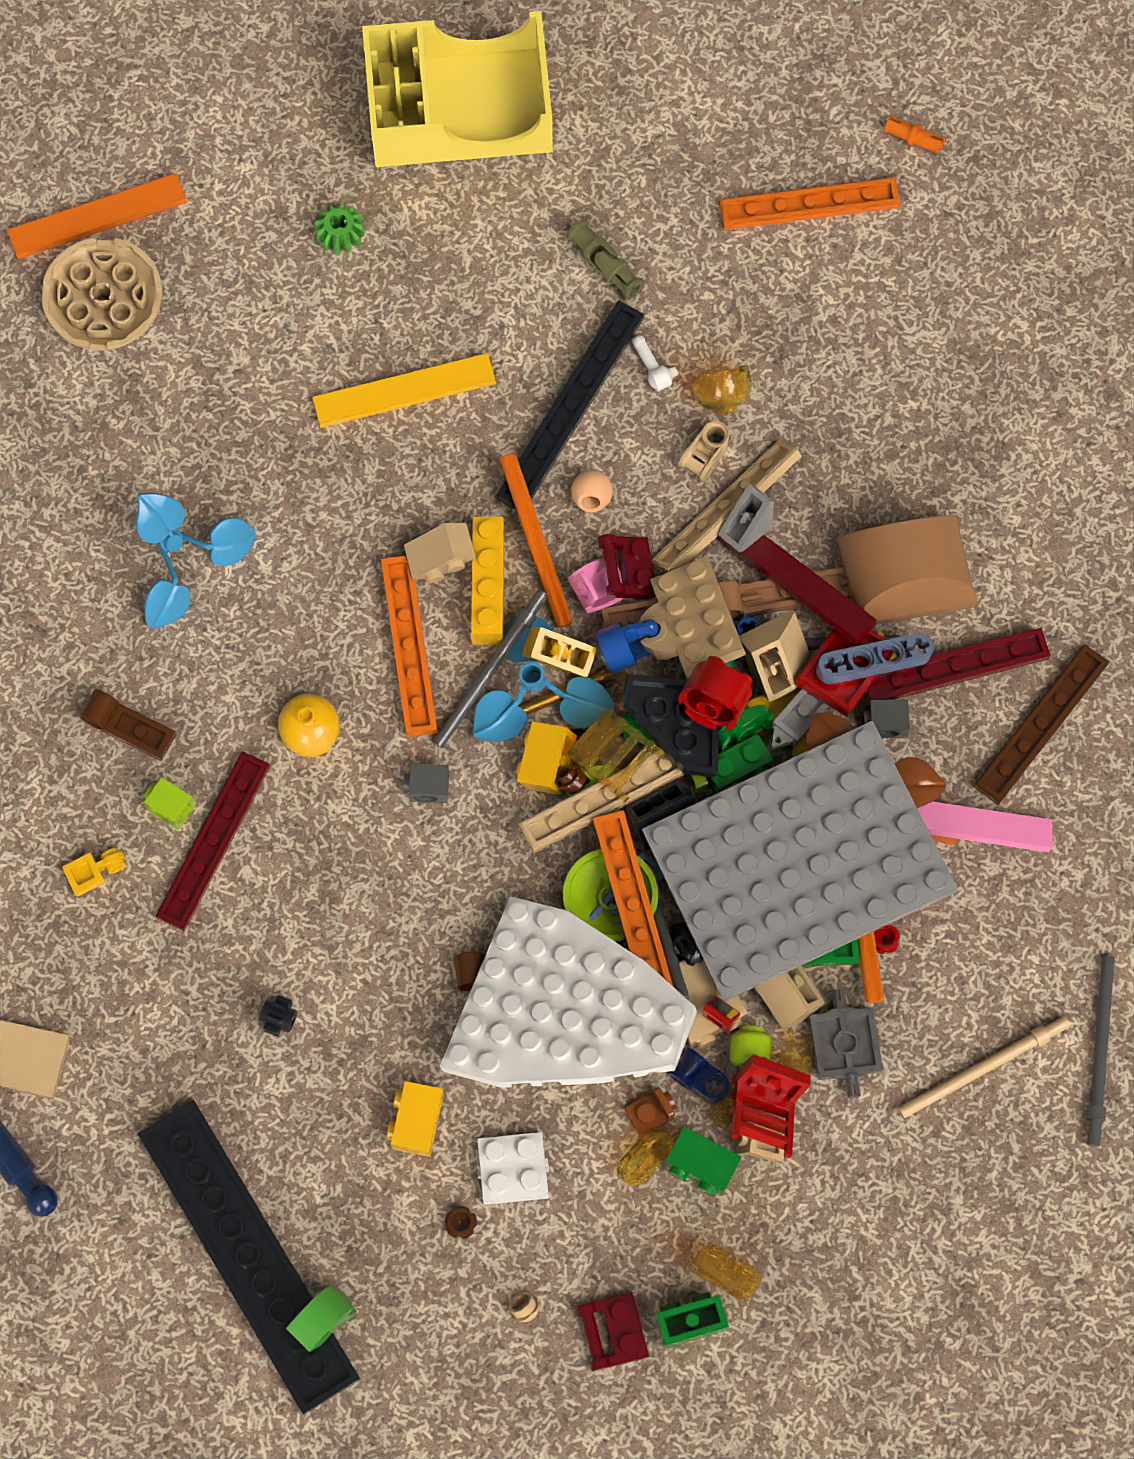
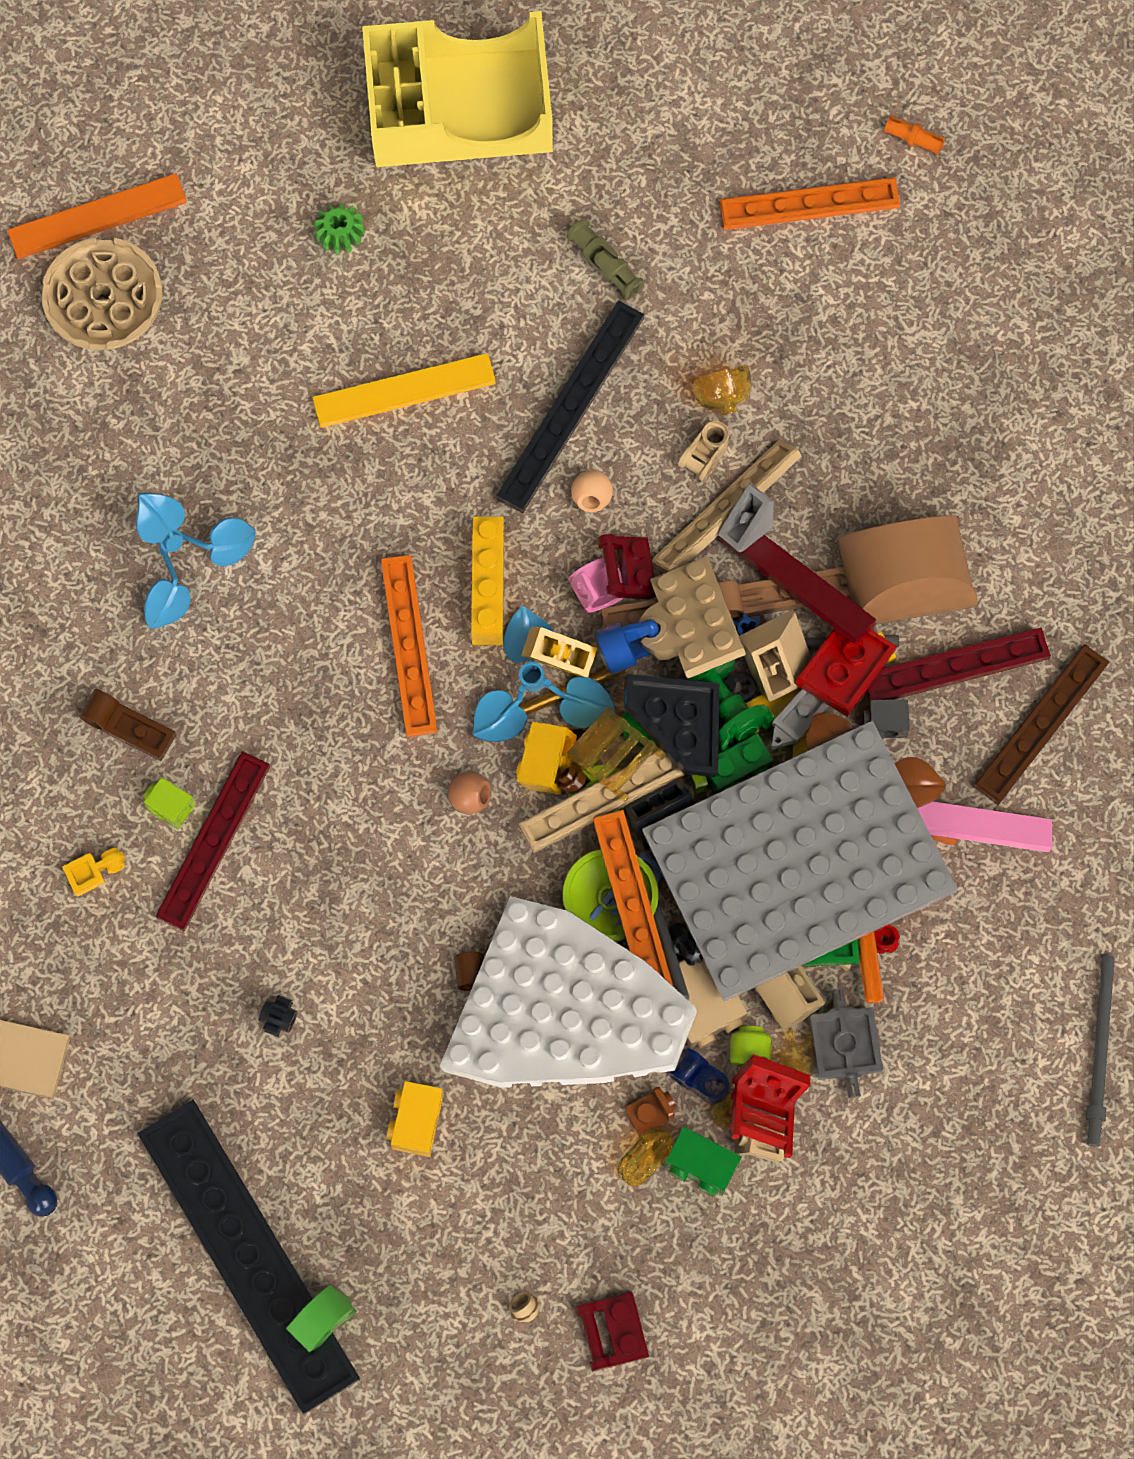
yellow cylinder [278,693,340,757] -> none
dark grey brick [403,763,449,803] -> none
tan brick [404,523,476,583] -> none
dark grey bar [432,589,548,748] -> none
reddish brown plate [445,1207,477,1239] -> none
white plate [477,1132,549,1205] -> none
orange axle [500,453,573,628] -> none
white piece [632,335,678,392] -> none
green brick [655,1292,729,1349] -> none
red brick [678,656,753,731] -> none
clear yellow plate [691,1245,762,1305] -> none
red slope [702,996,741,1032] -> none
sand blue beam [816,633,934,684] -> none
tan bar [898,1015,1071,1119] -> none
none -> nougat piece [448,771,491,815]

